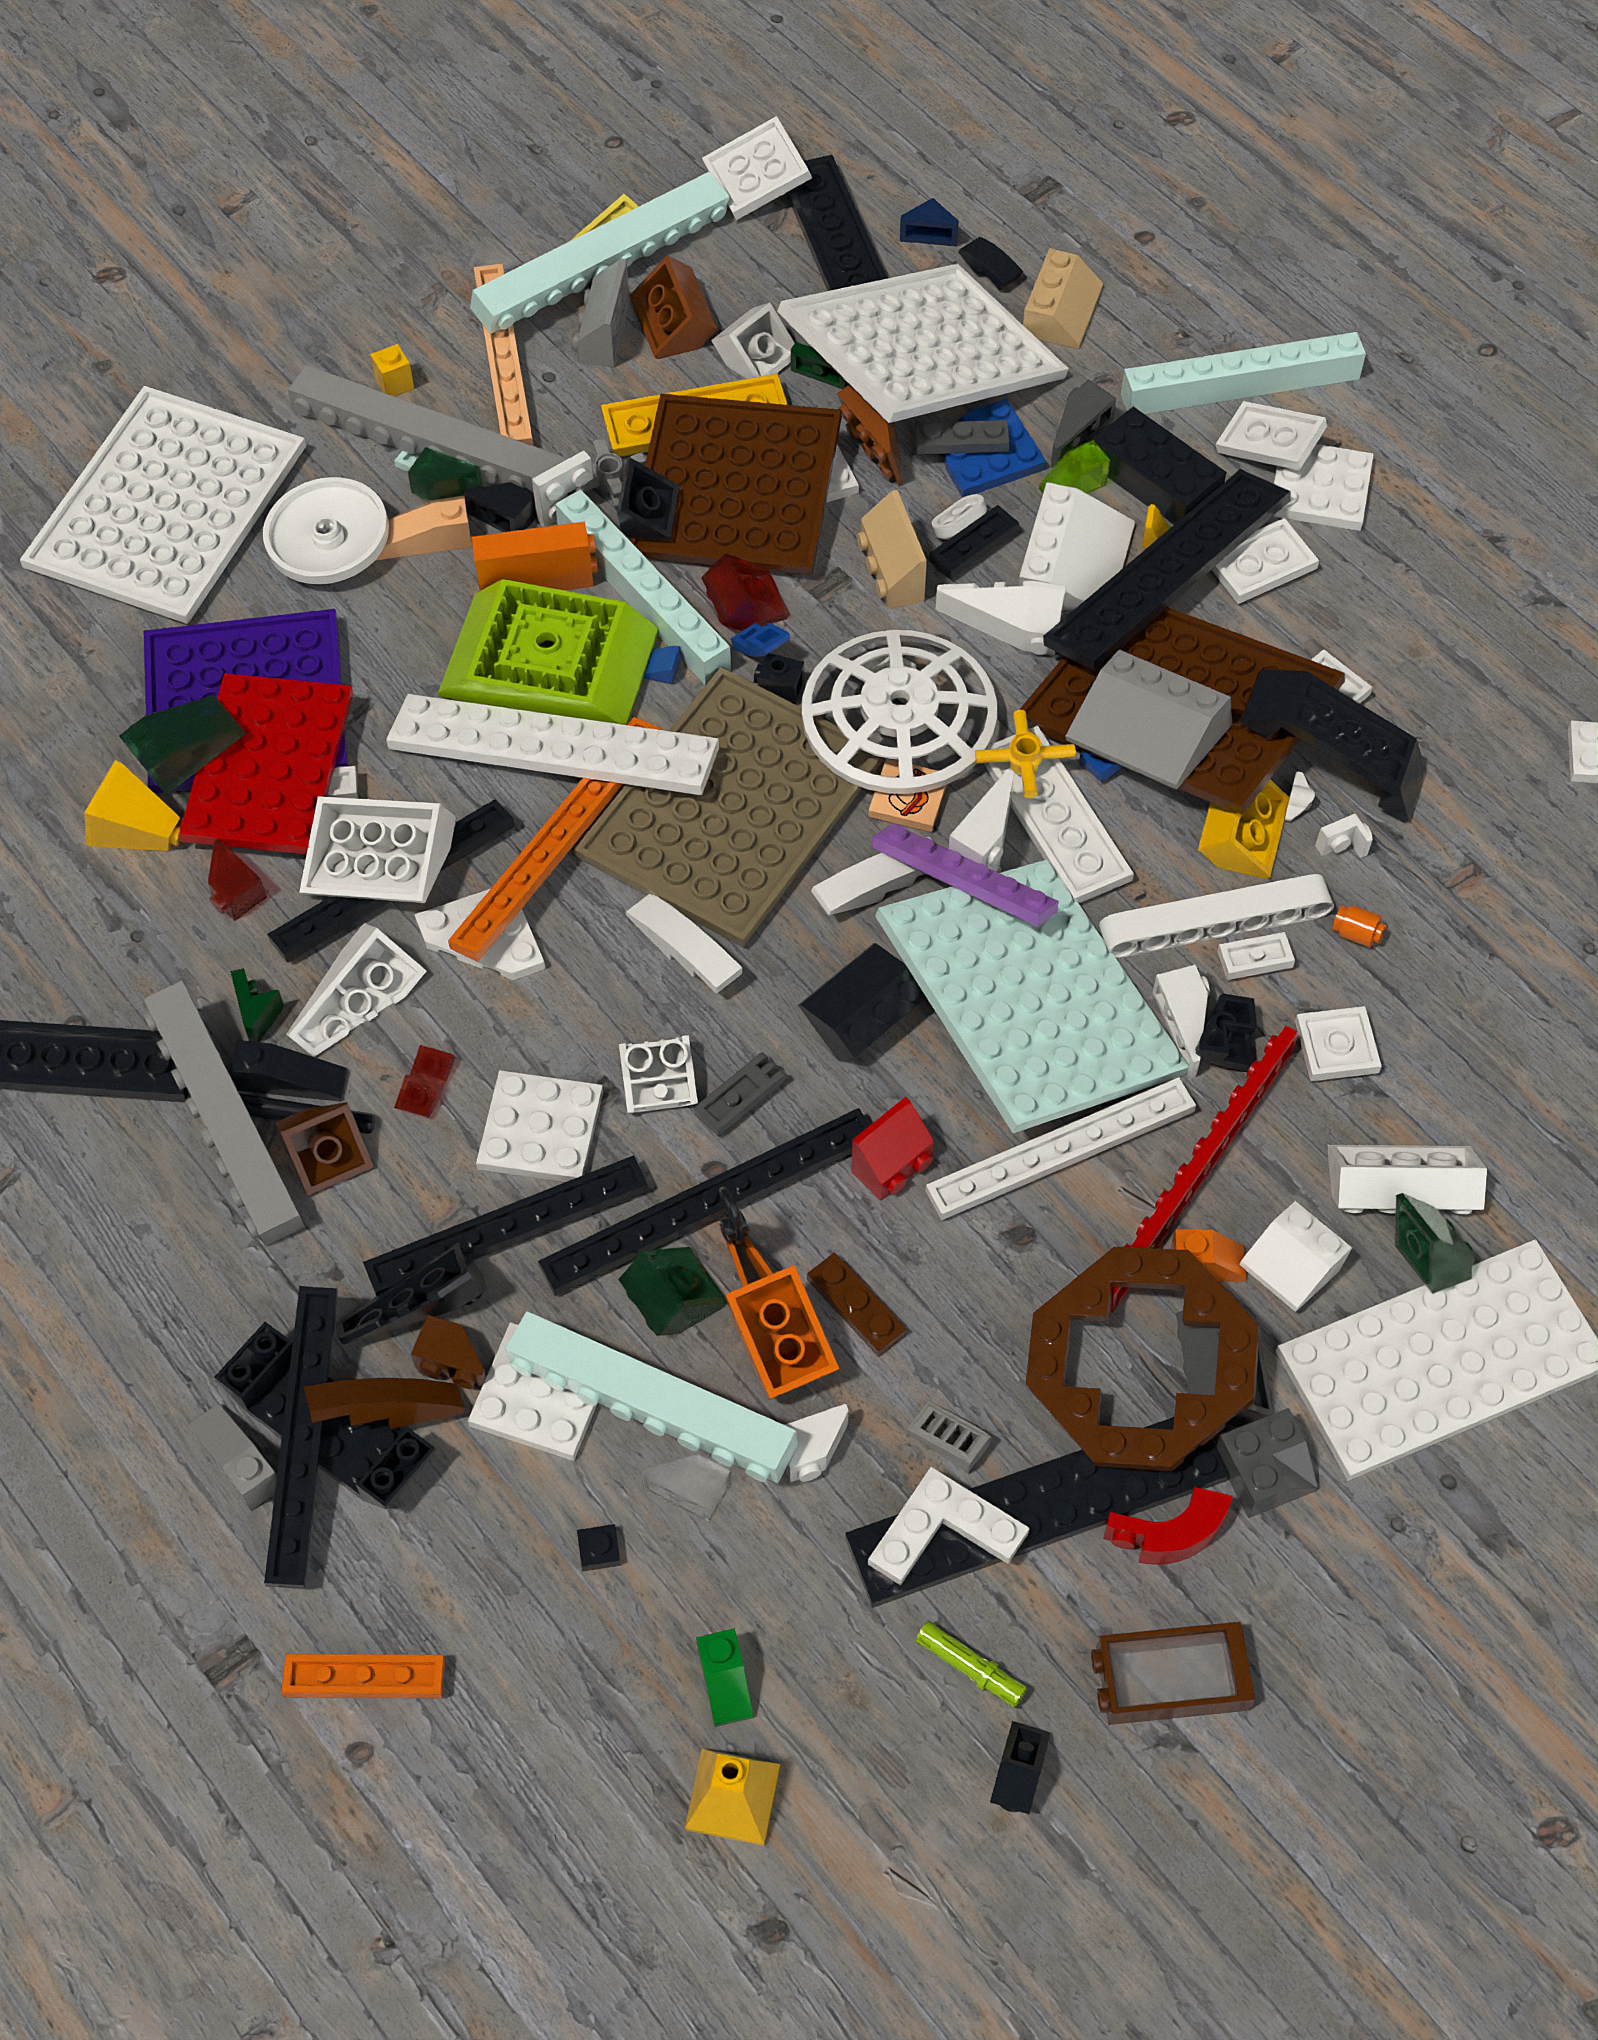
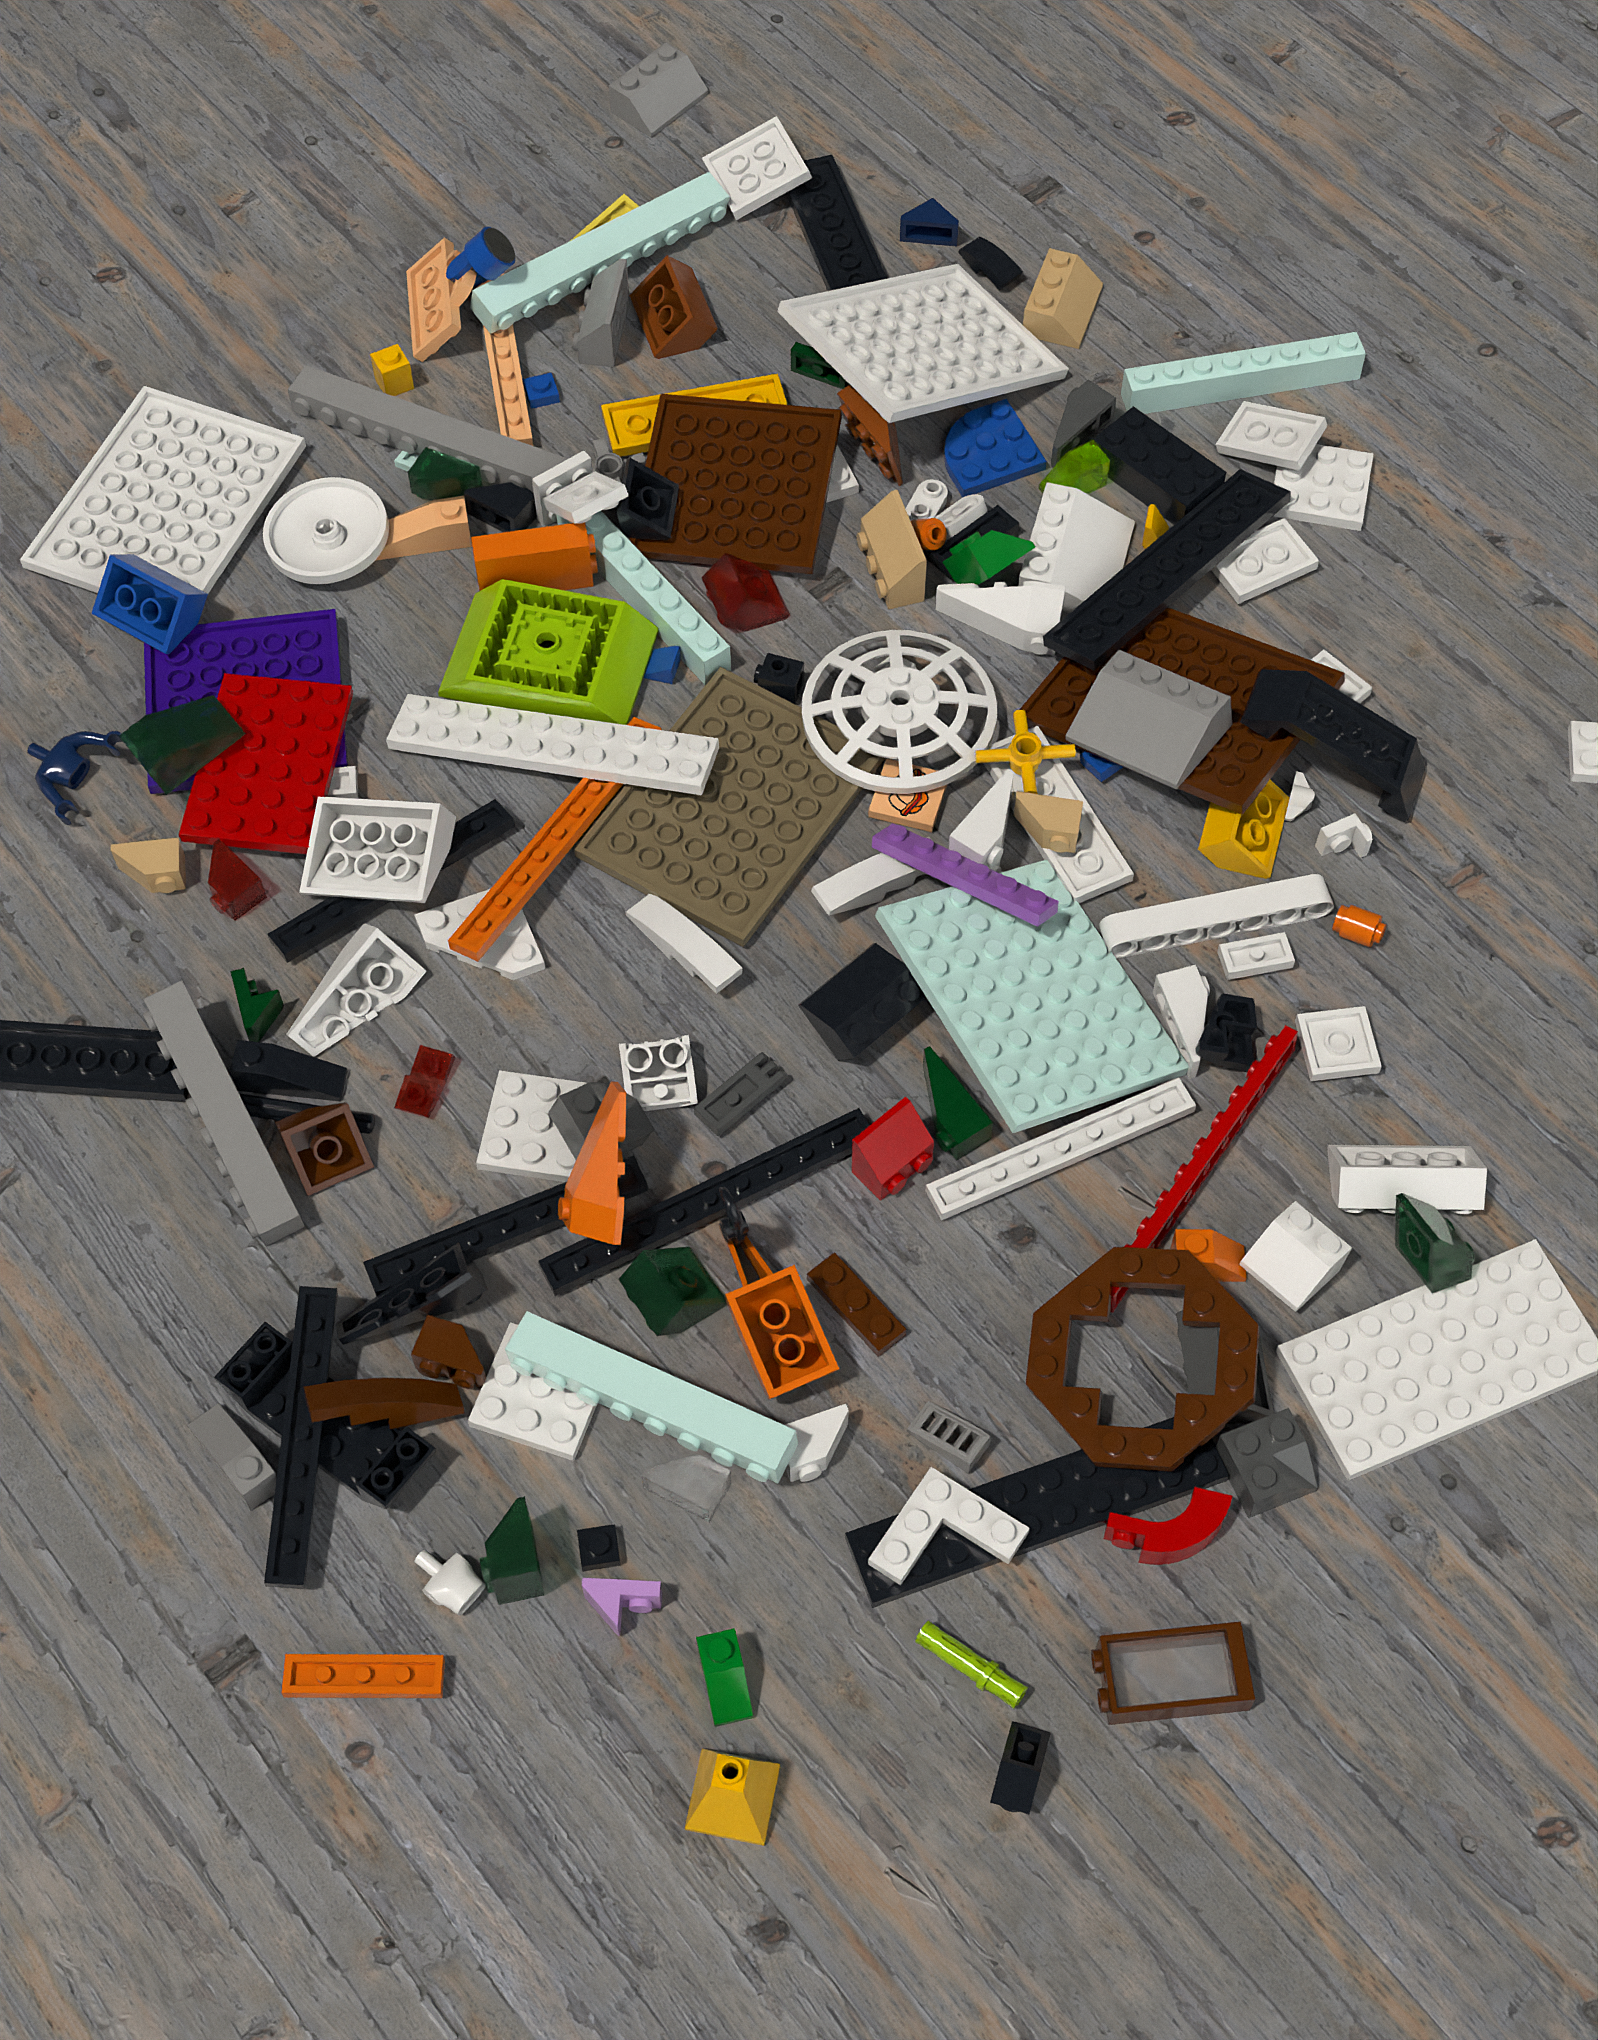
yellow slope [84,760,181,851] -> none
white slope [711,302,795,379] -> none
blue slope [731,623,791,657] -> none
dark grey plate [915,420,1009,454] -> none
none -> dark blue piece [27,731,128,825]
none -> blue slope [92,554,208,654]
none -> tan slope [111,837,186,893]
none -> light nougat plate [406,227,515,362]
none -> white piece [414,1550,486,1616]
none -> clear green slope [480,1496,545,1605]
none -> blue plate [522,373,560,409]
none -> white plate [543,471,628,524]
none -> dark grey slope [548,1082,654,1160]
none -> orange wedge [558,1081,626,1245]
none -> lavender slope [582,1578,662,1636]
none -> light grey slope [609,42,708,138]
none -> white plate [906,479,948,521]
none -> orange brick [911,518,947,550]
none -> dark green slope [923,1046,993,1161]
none -> green slope [943,530,1036,585]
none -> tan slope [1014,791,1083,853]

